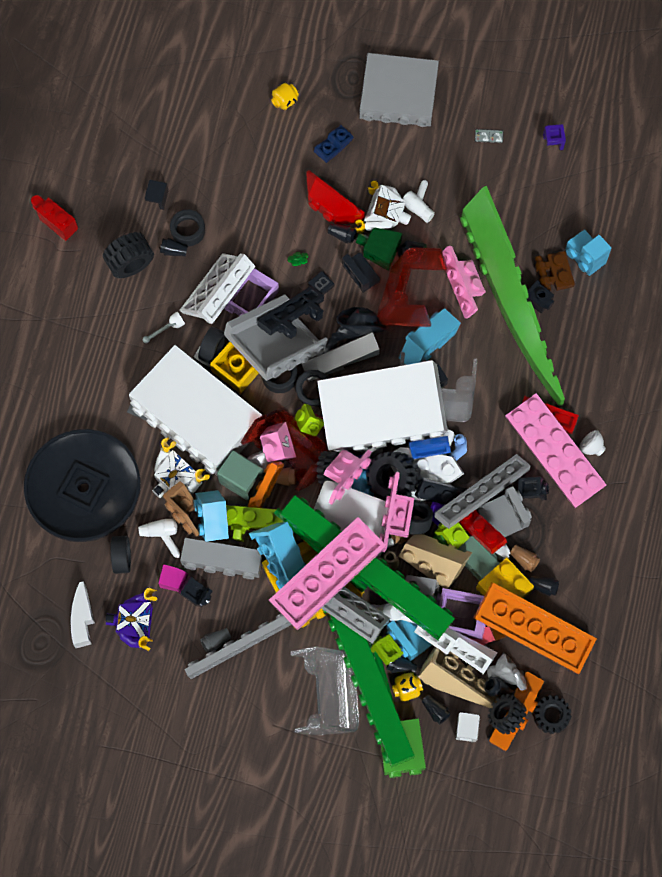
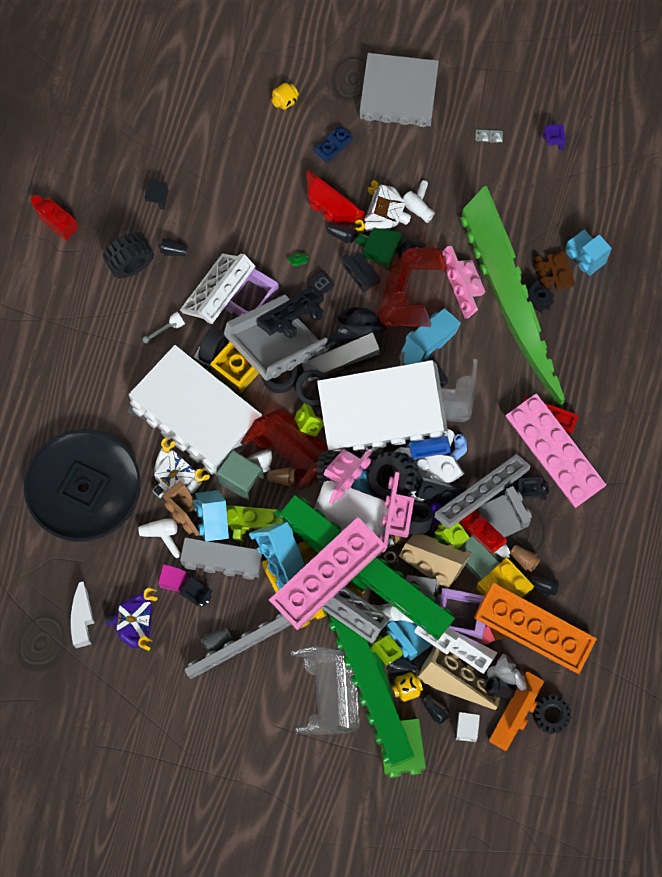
black tyre [111,536,131,574] -> none
black tyre [170,209,205,246] -> none
orange hinge [248,460,284,508] -> none
bright pink torso [260,422,296,462] -> none
black tyre [487,694,527,735] -> none
white brick [580,430,606,456] -> none

